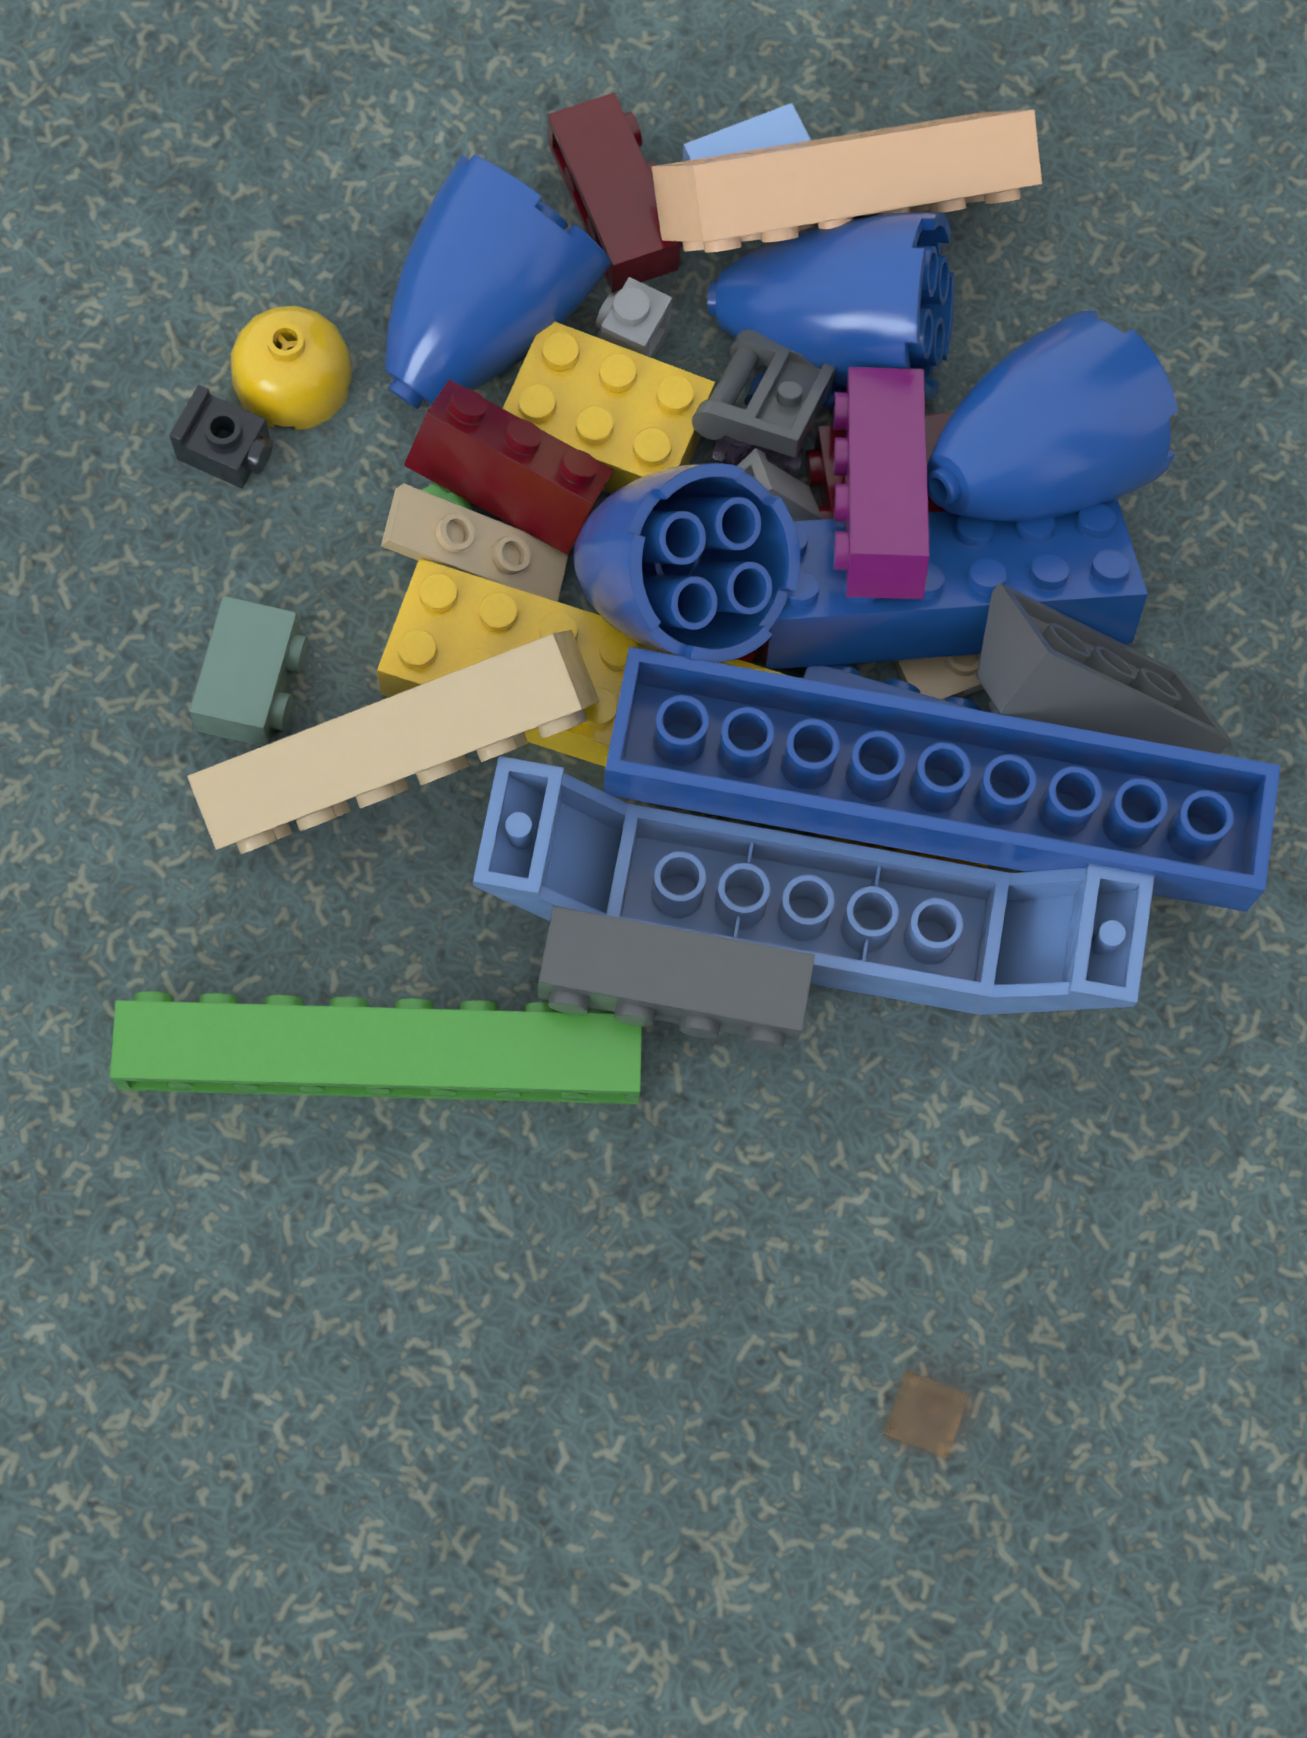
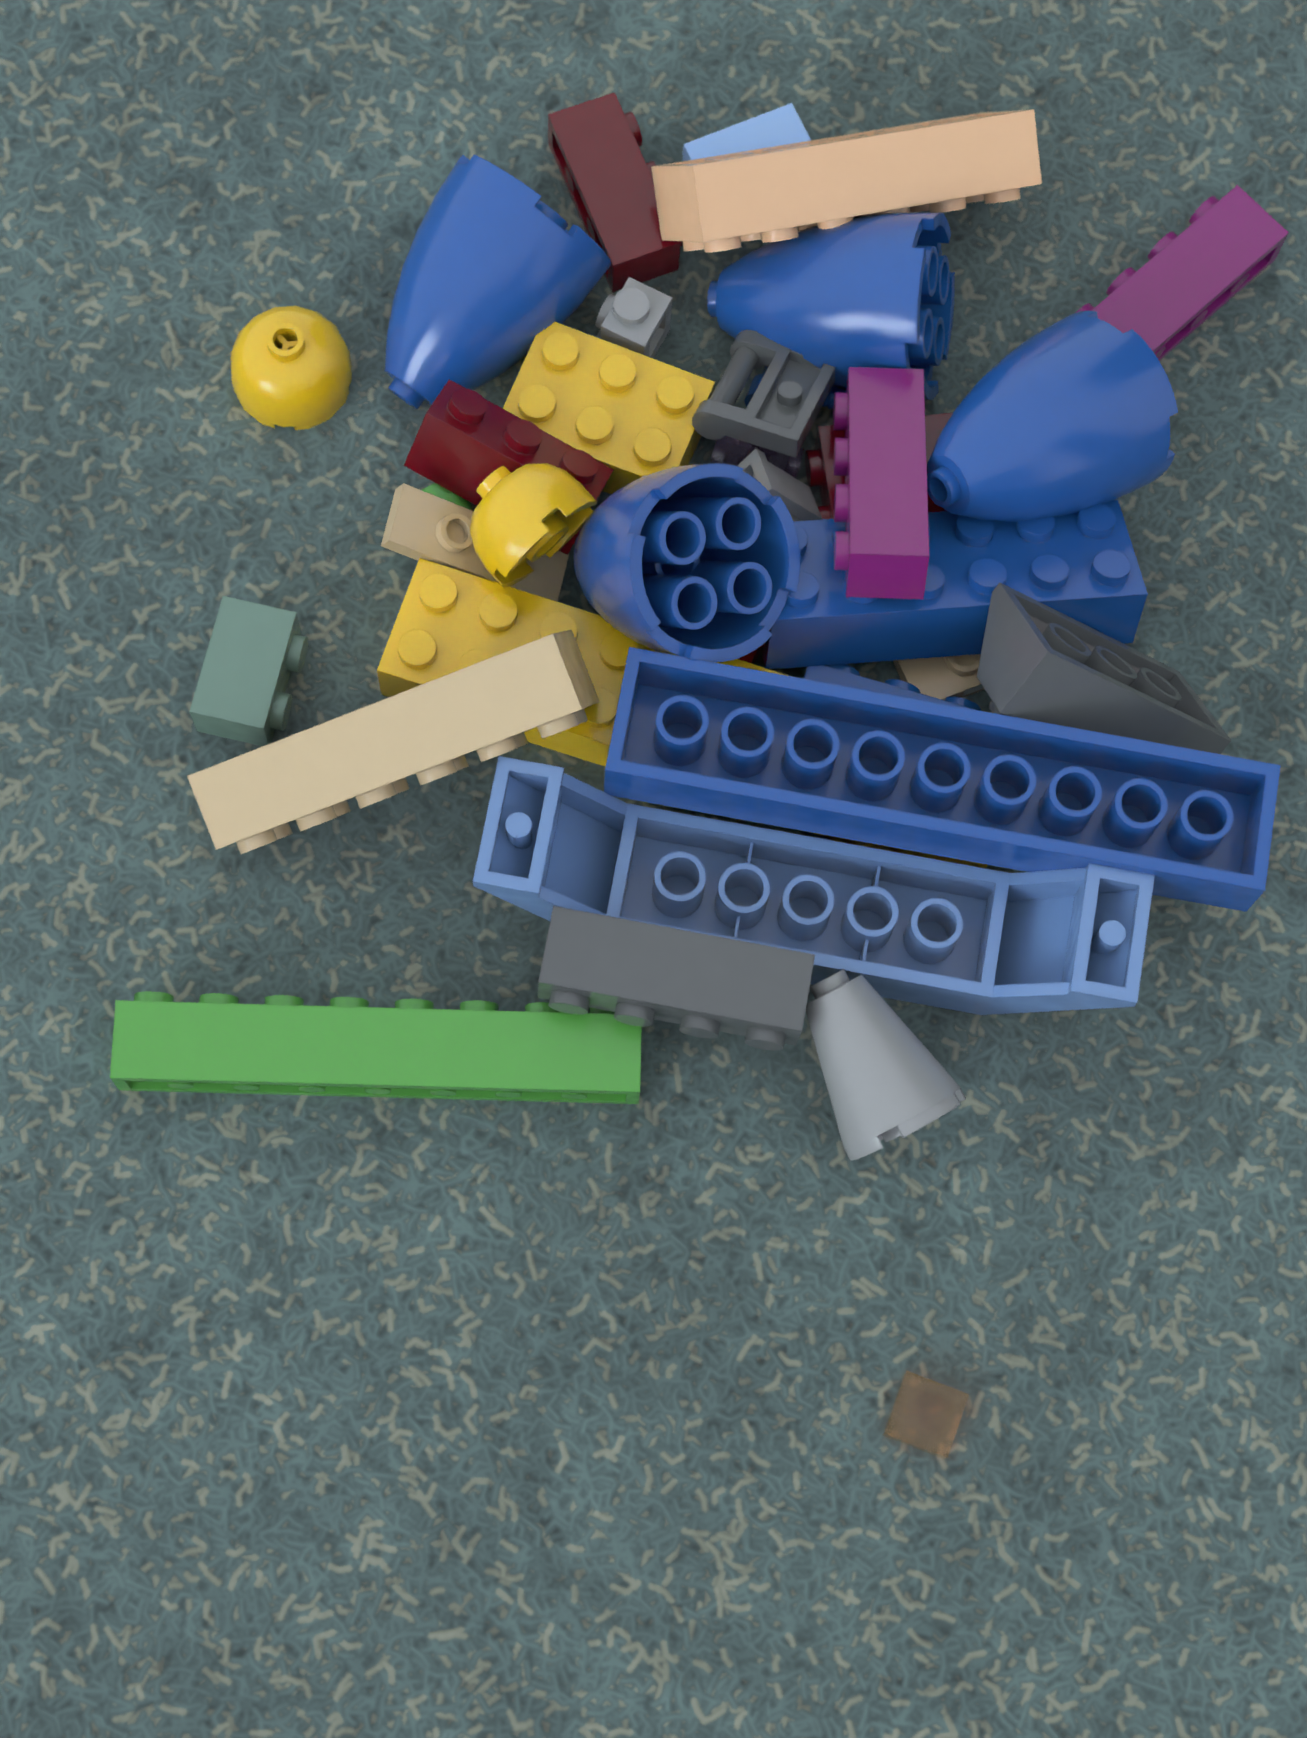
black brick [169,384,273,489] -> none
none -> yellow cylinder [470,463,597,588]
none -> light grey cone [806,969,966,1161]
none -> magenta brick [1076,185,1289,361]

